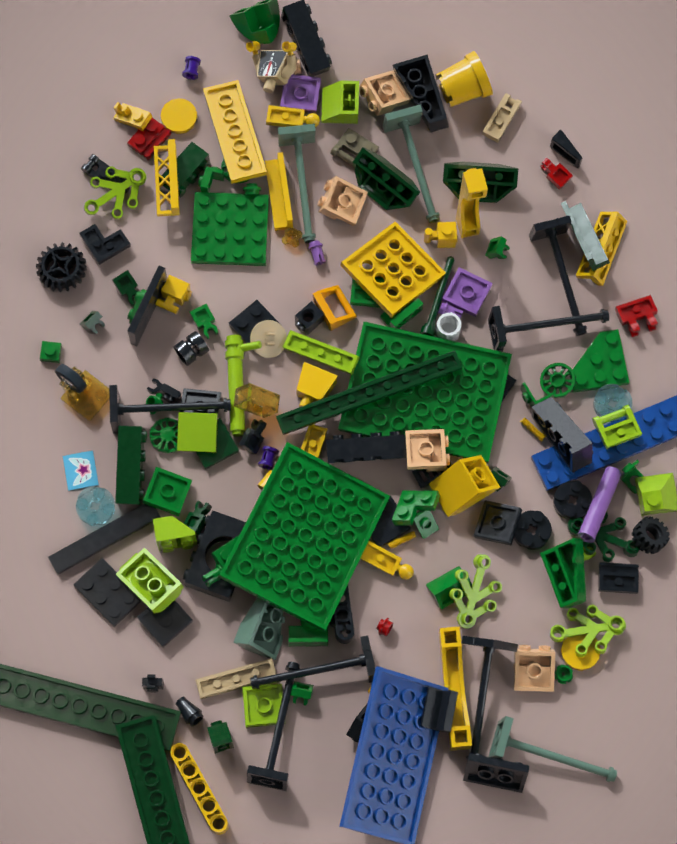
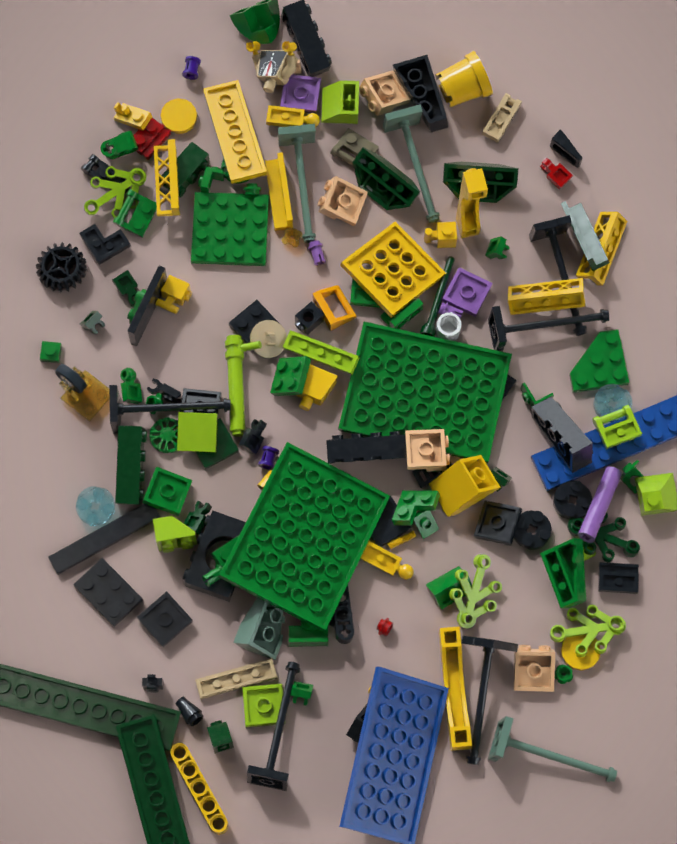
medium azure sticker [63,451,99,491] -> none
lime slope [116,548,184,614] -> none
black wheel [173,331,209,366] -> none
green plate [190,303,218,339] -> none
clear yellow piece [234,383,280,418] -> none
black tile [250,635,375,690] -> none
dark green plate [276,350,462,435] -> none
yellow plate [301,424,328,458] -> none
black panel [420,687,458,732] -> none
black plate [463,753,529,793] -> none
yellow piece [520,417,545,441] -> none
green wheel [540,363,576,398] -> none
red plate [615,295,658,337] -> none
black tyre [632,516,670,554] -> none
none -> green piece [100,131,138,160]
none -> green plate [113,189,157,238]
none -> green plate [120,368,142,404]
none -> green plate [270,356,311,396]
none -> yellow fence [508,278,586,315]

